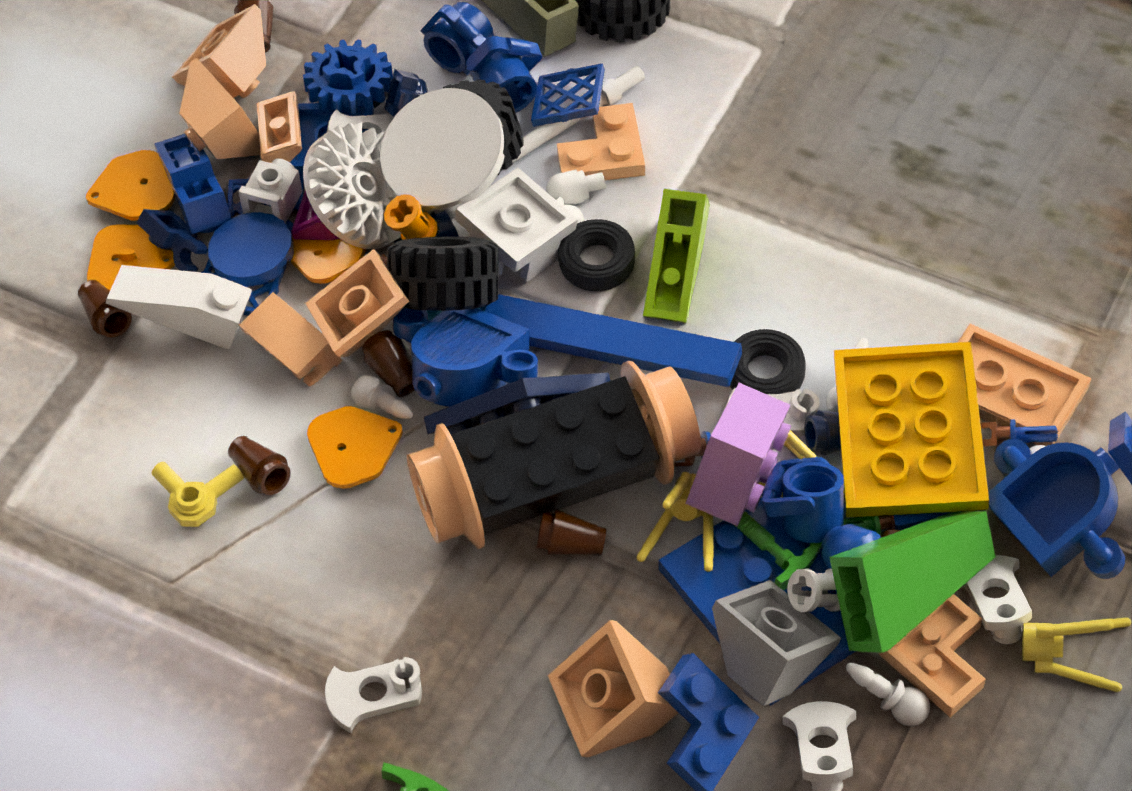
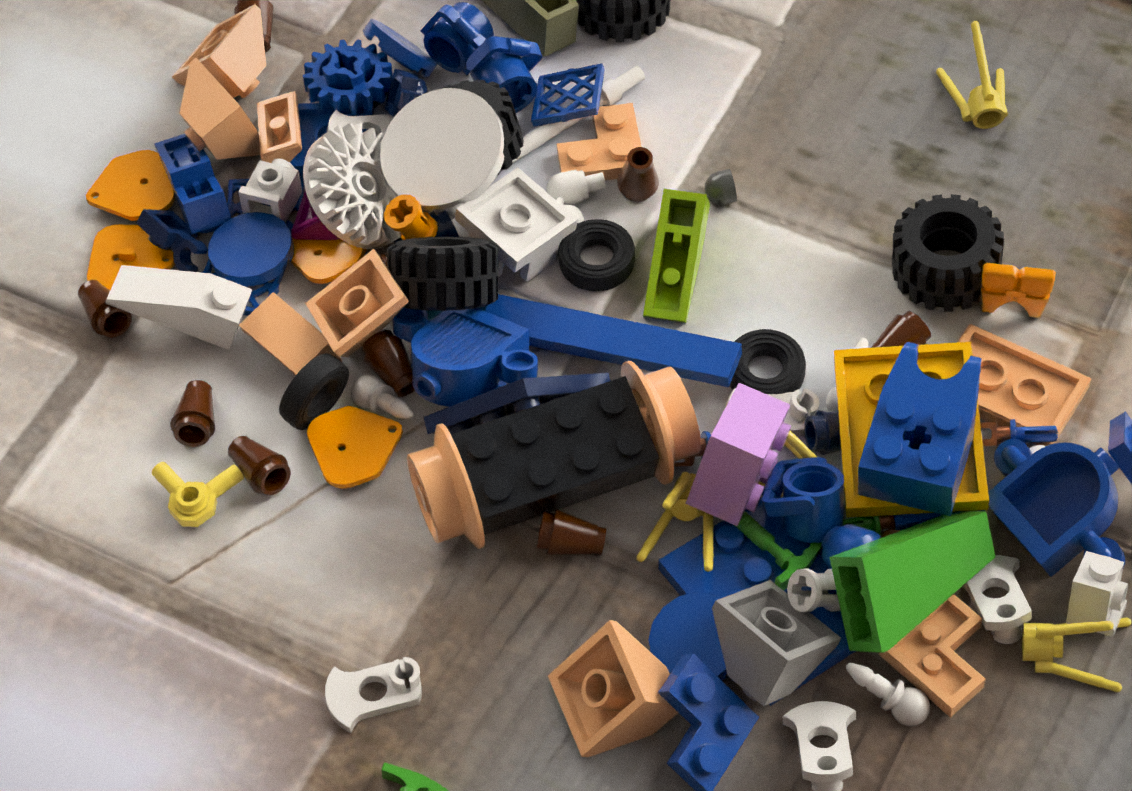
none -> reddish brown cone [170,380,215,447]
none -> black tyre [279,353,349,430]
none -> blue tile [363,19,438,78]
none -> reddish brown cone [617,147,659,202]
none -> blue tile [648,592,727,680]
none -> dark grey hinge [705,169,737,205]
none -> blue brick [858,342,982,516]
none -> reddish brown cone [871,311,931,348]
none -> black tyre [892,194,1004,312]
none -> light yellow plant [936,21,1008,129]
none -> light orange piece [981,263,1056,318]
none -> white brick [1066,551,1128,637]

